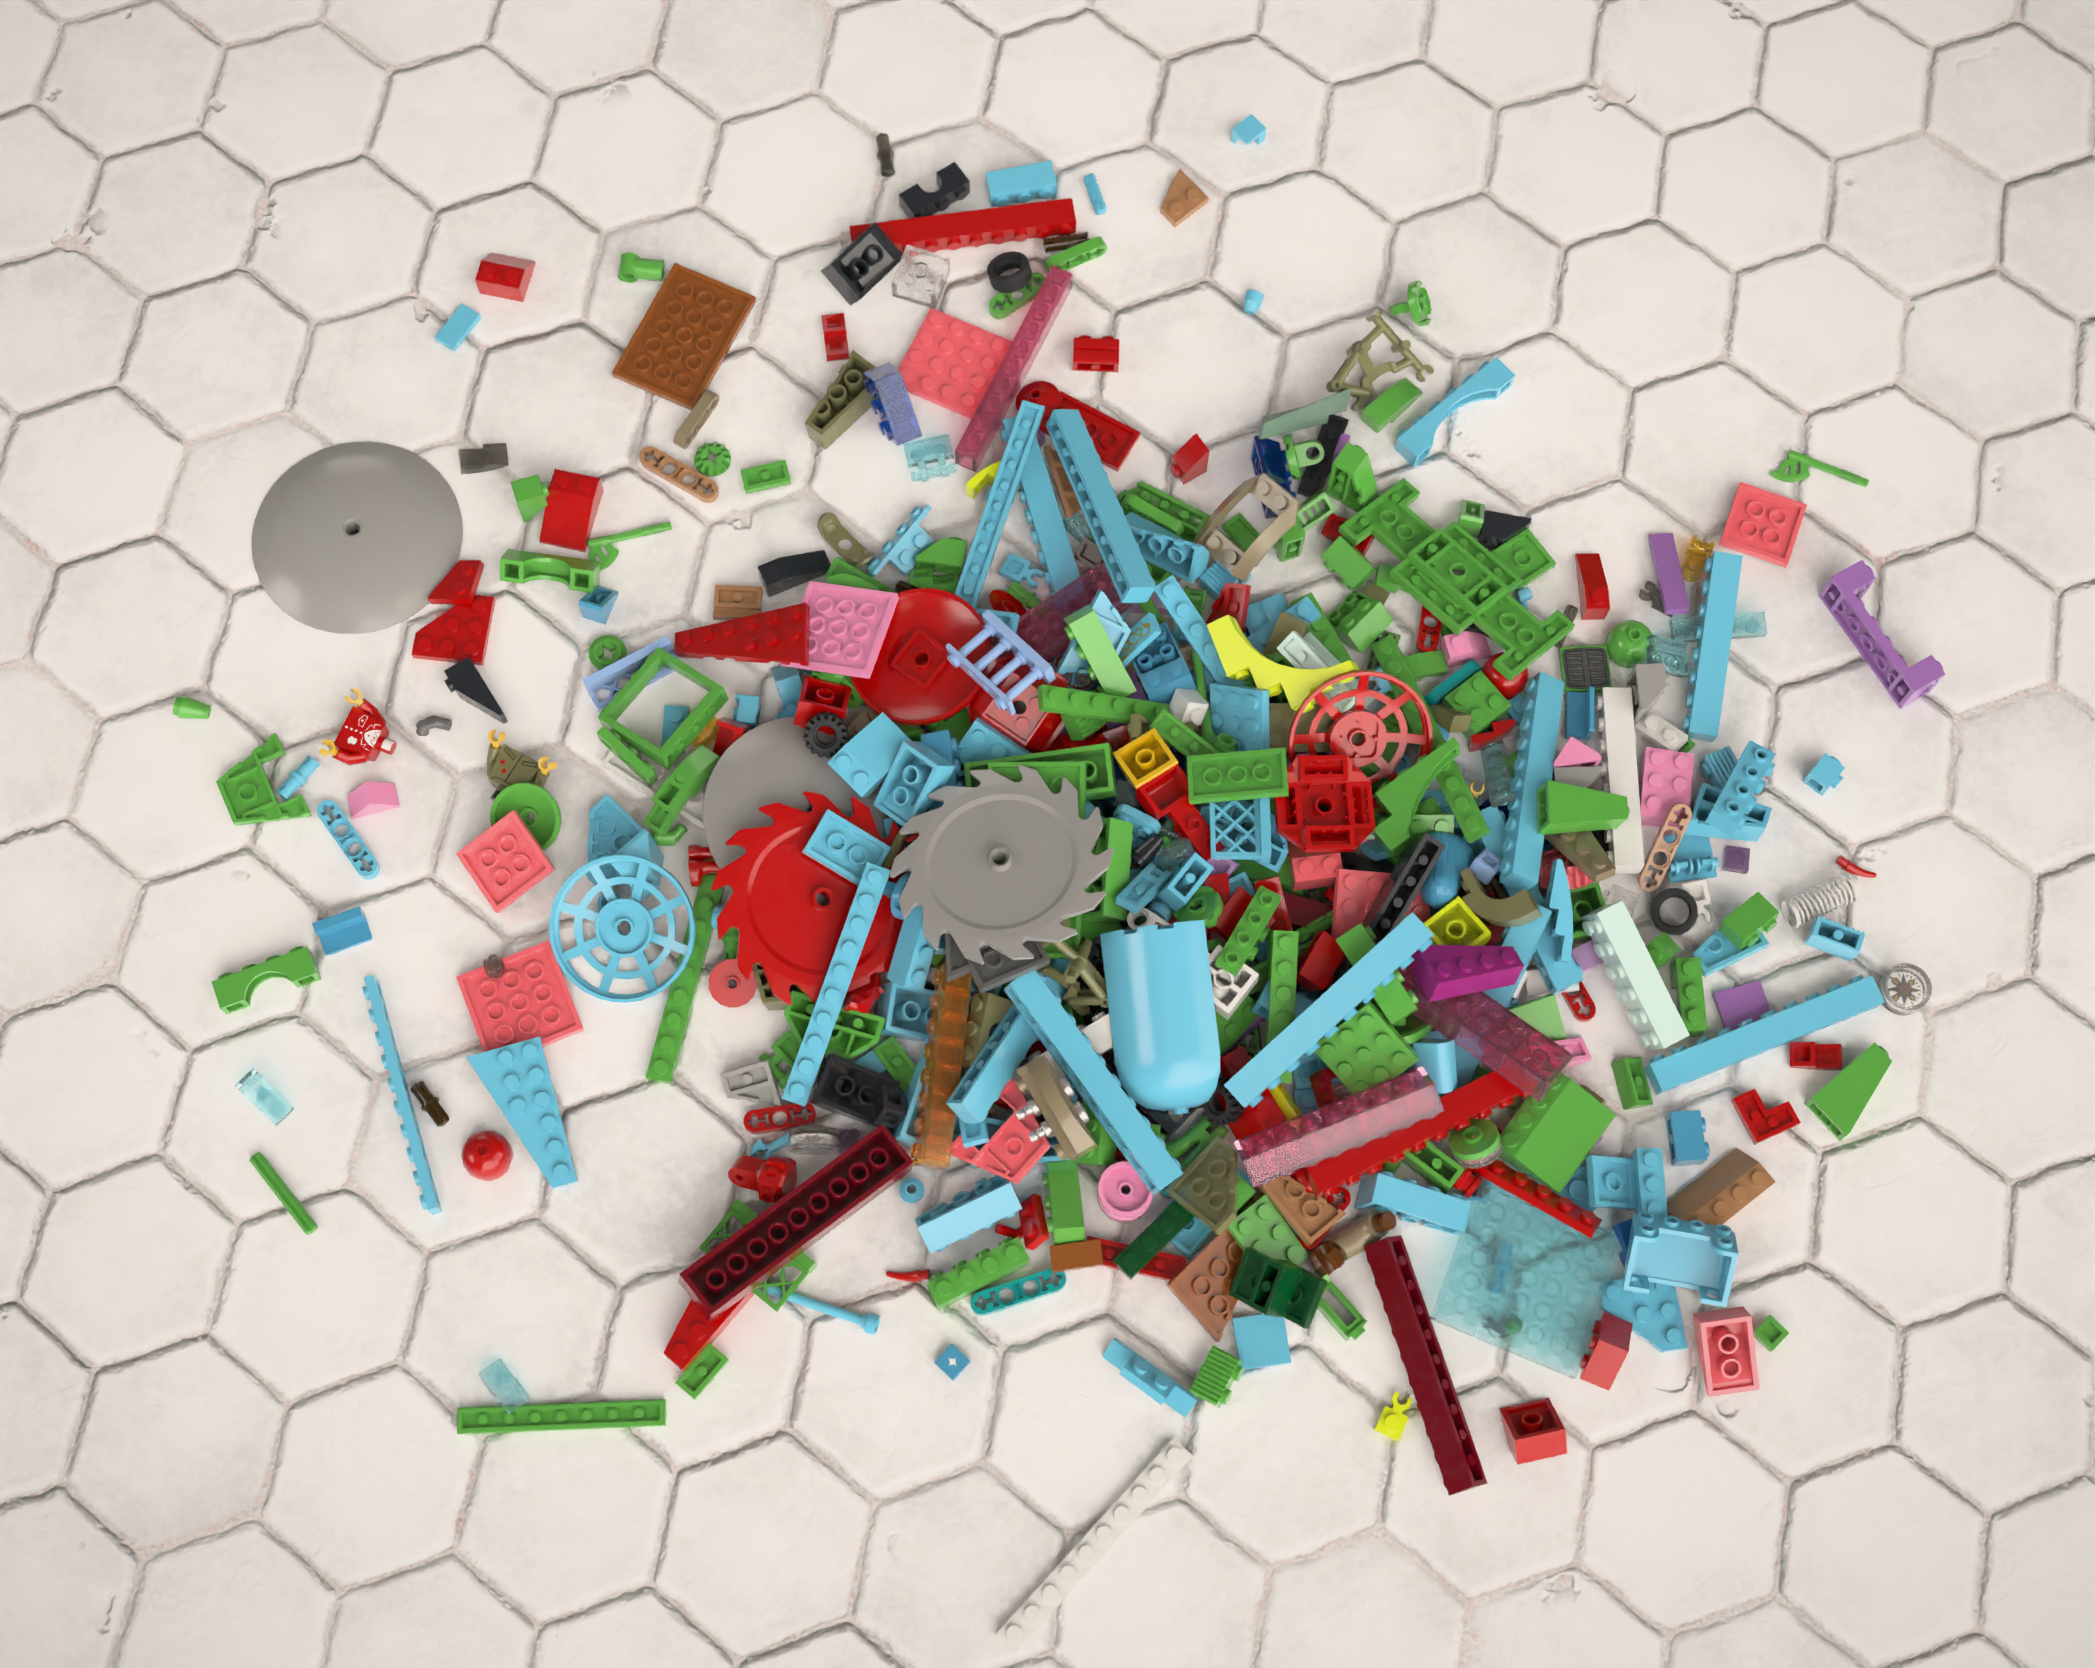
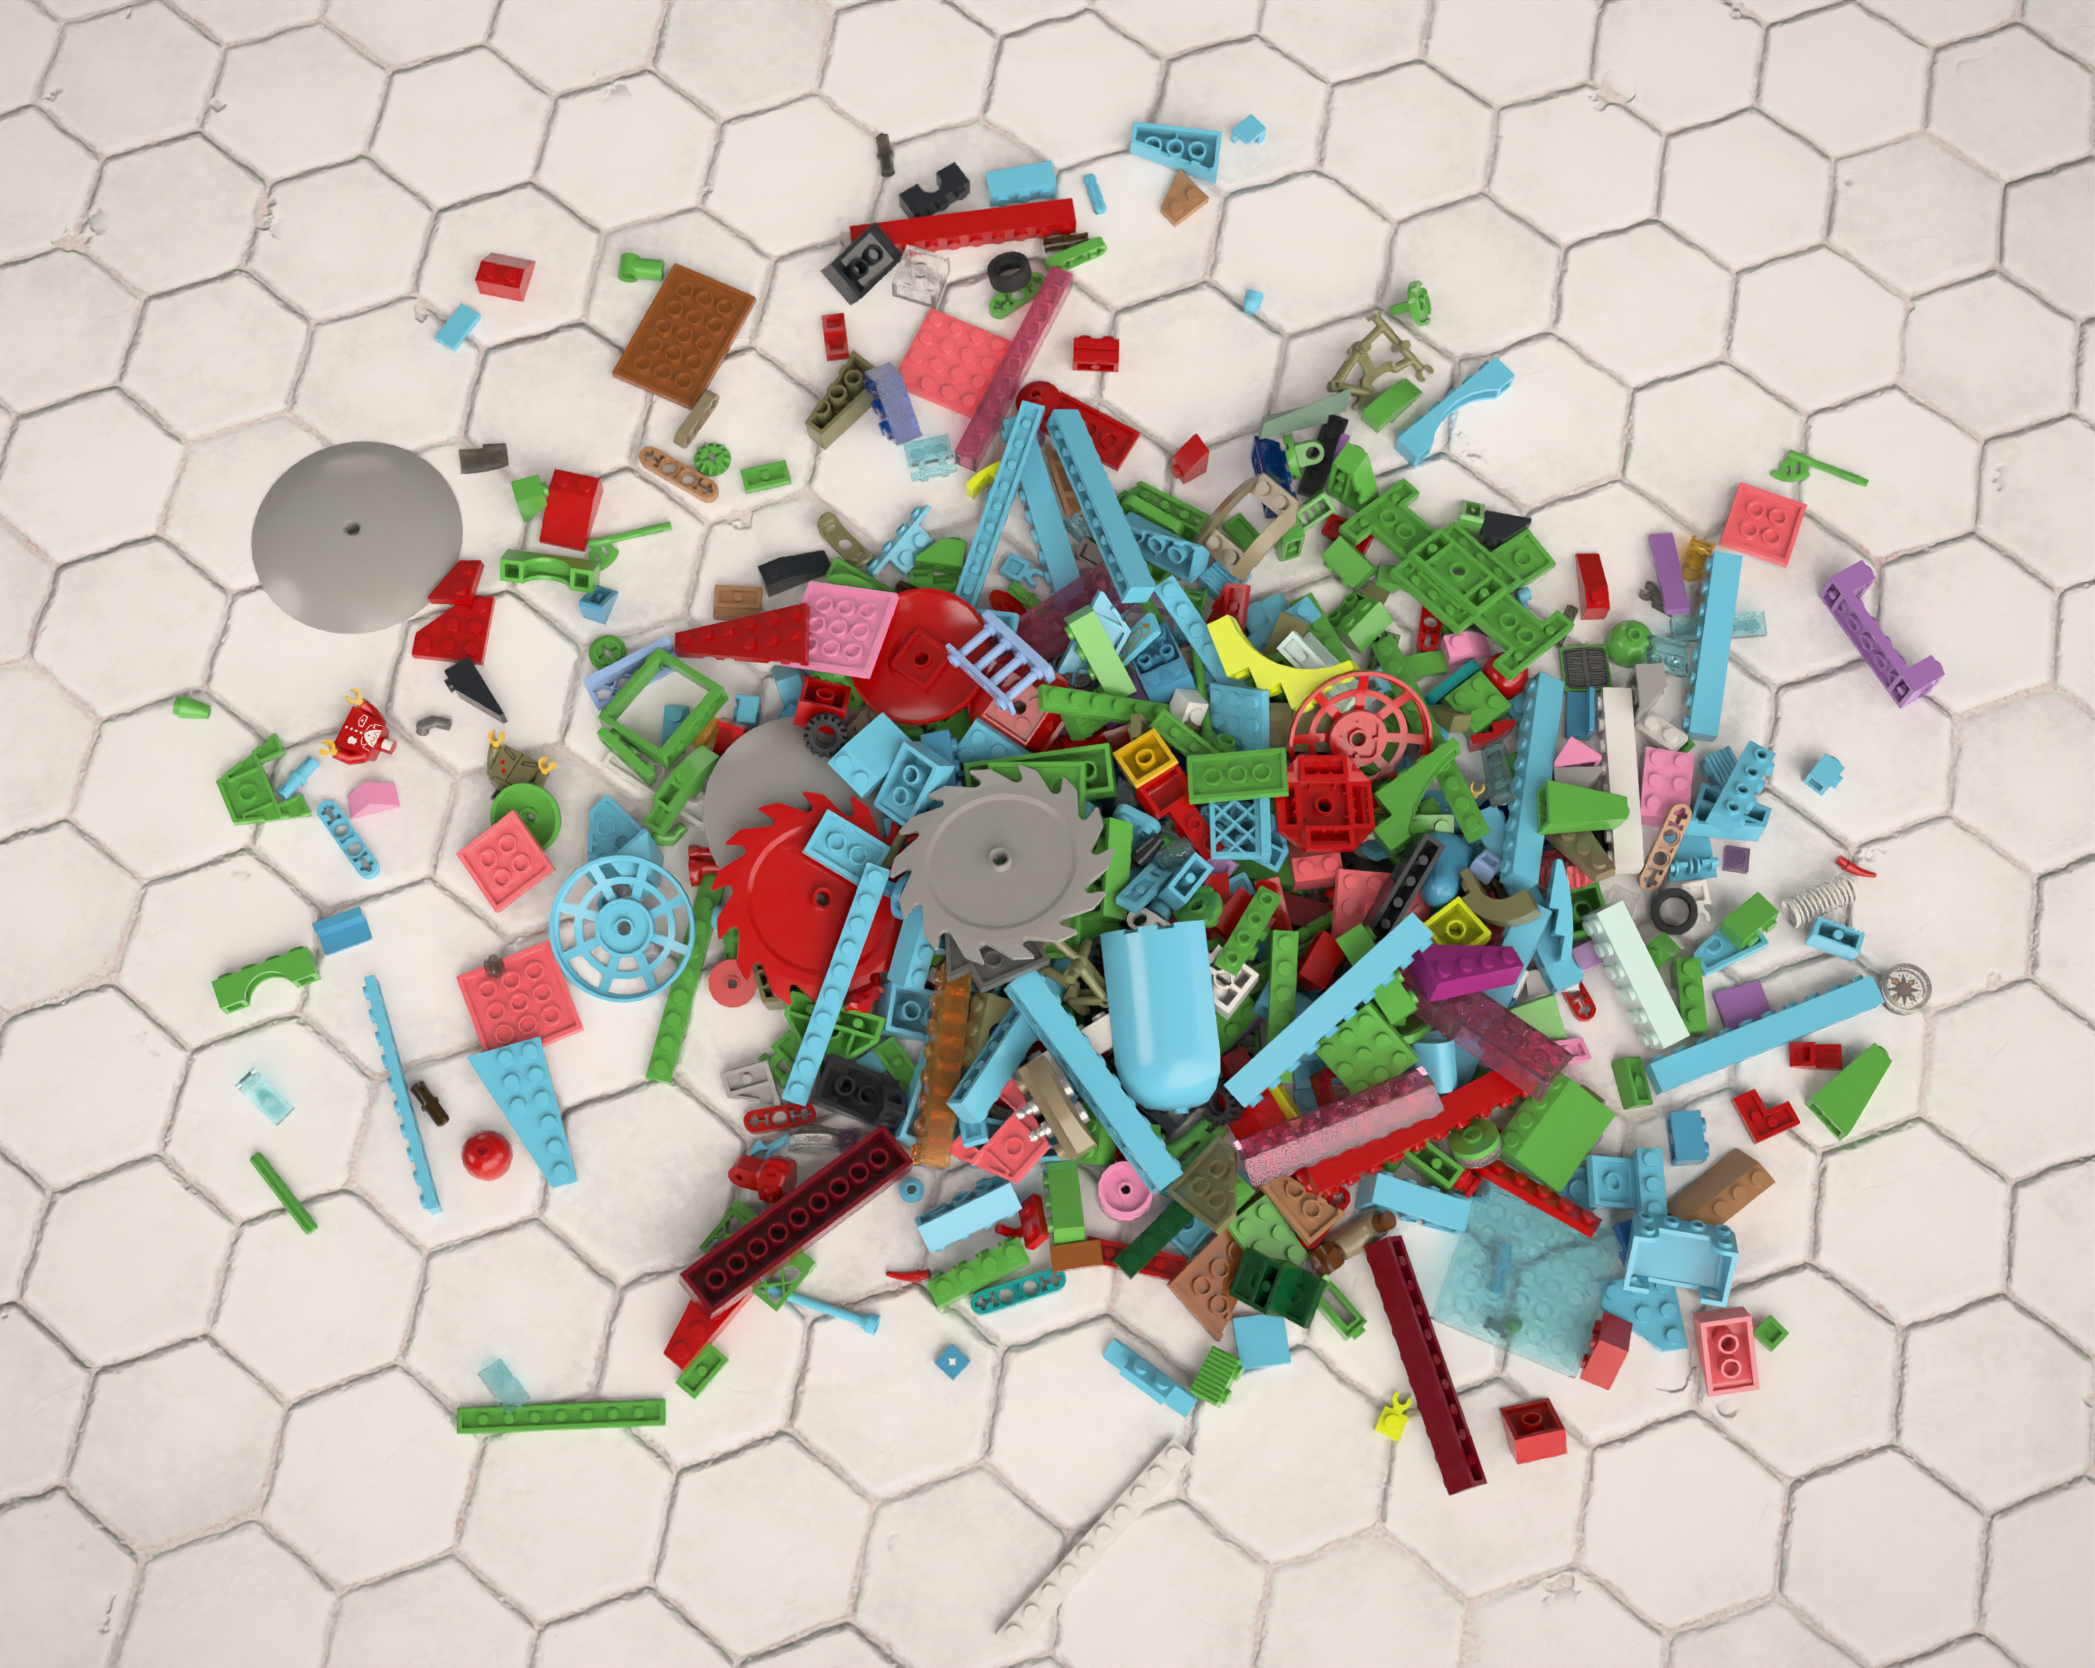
none -> medium azure wedge [1130,121,1222,184]

